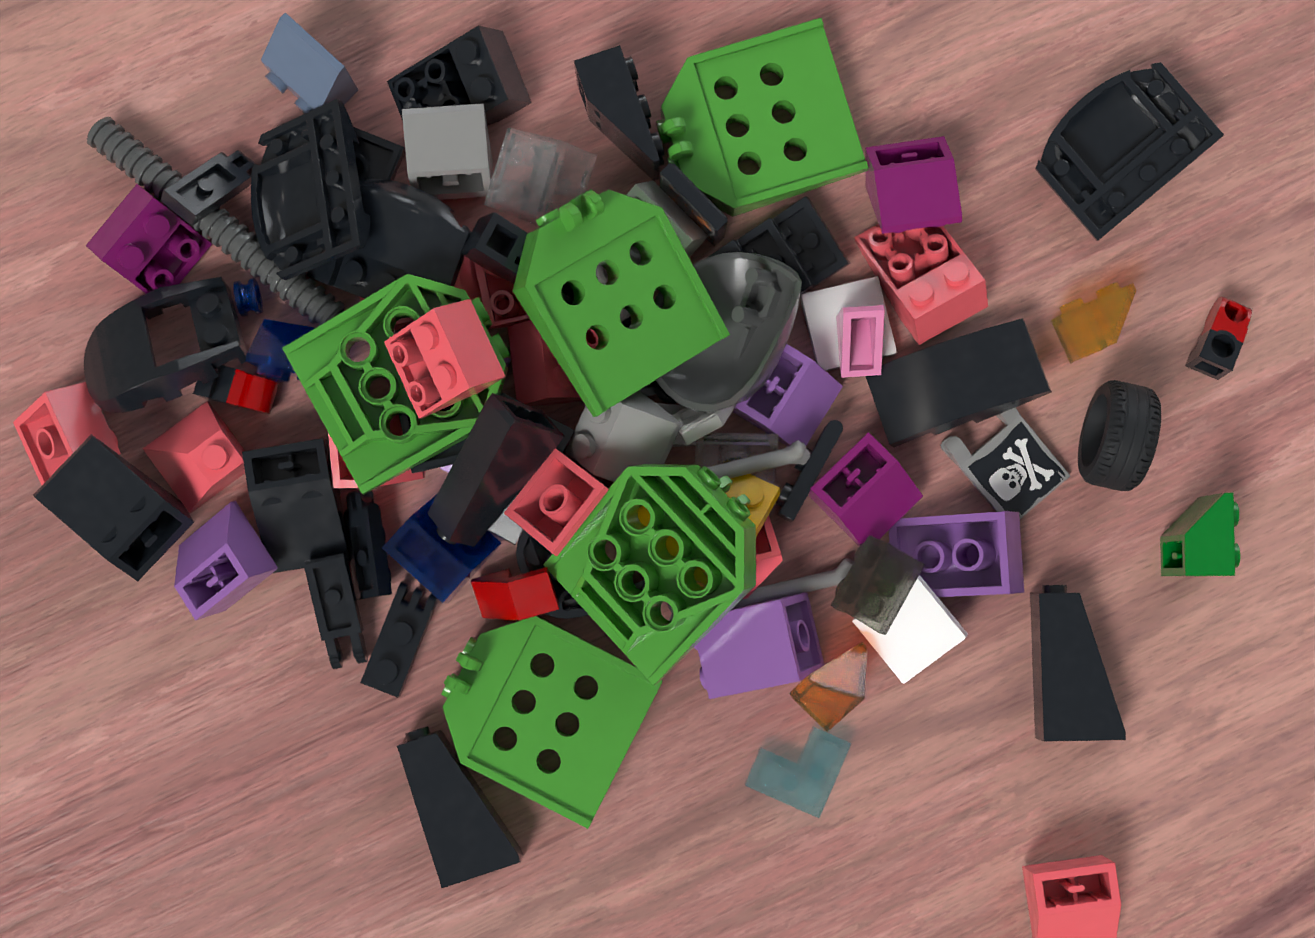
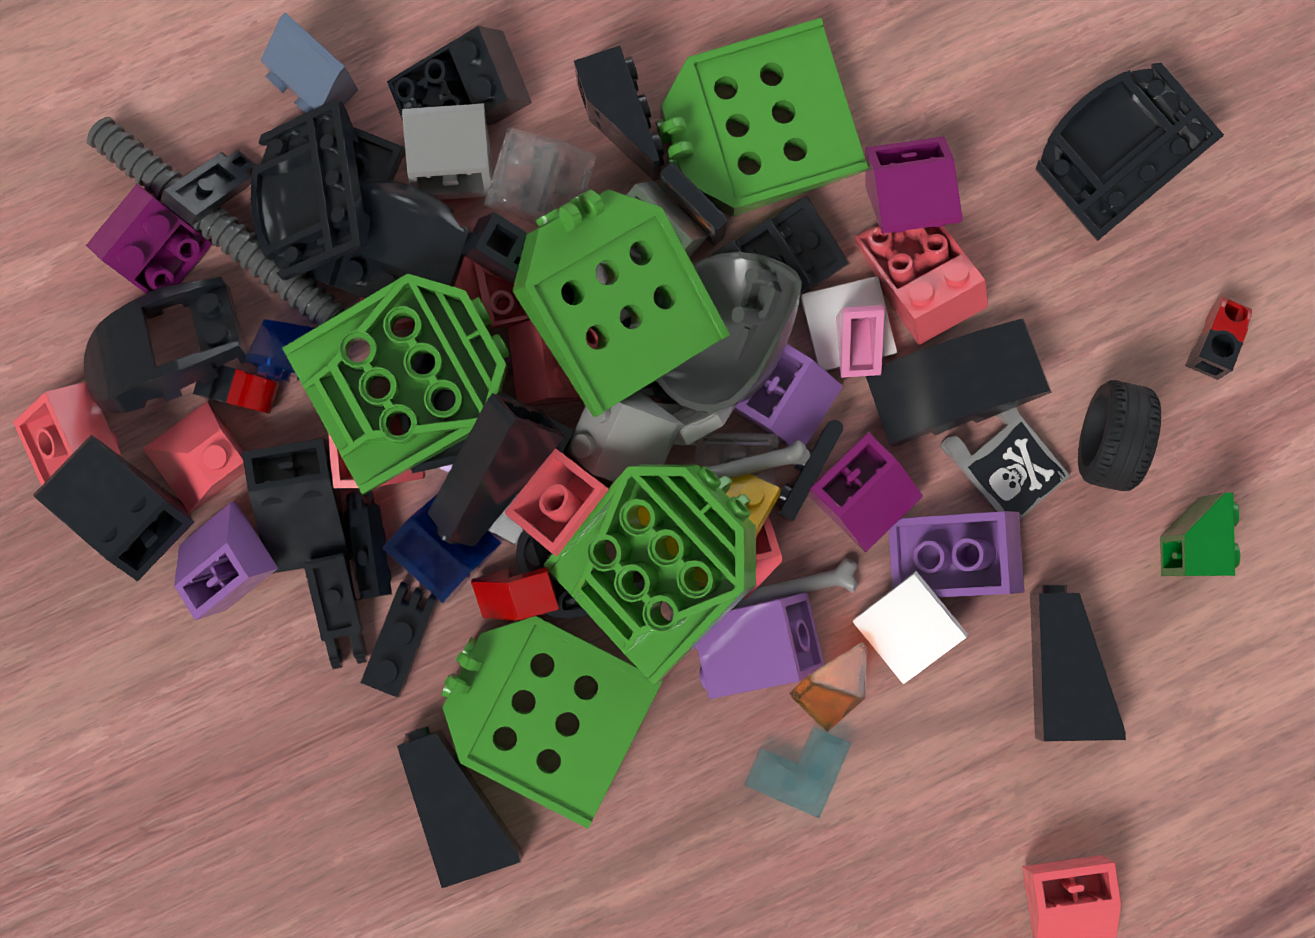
clear blue bush [233,278,263,317] -> none
coral slope [384,299,506,419] -> none
clear smoke bracket [831,535,925,635] -> none
clear yellow slope [1051,282,1136,364] -> none

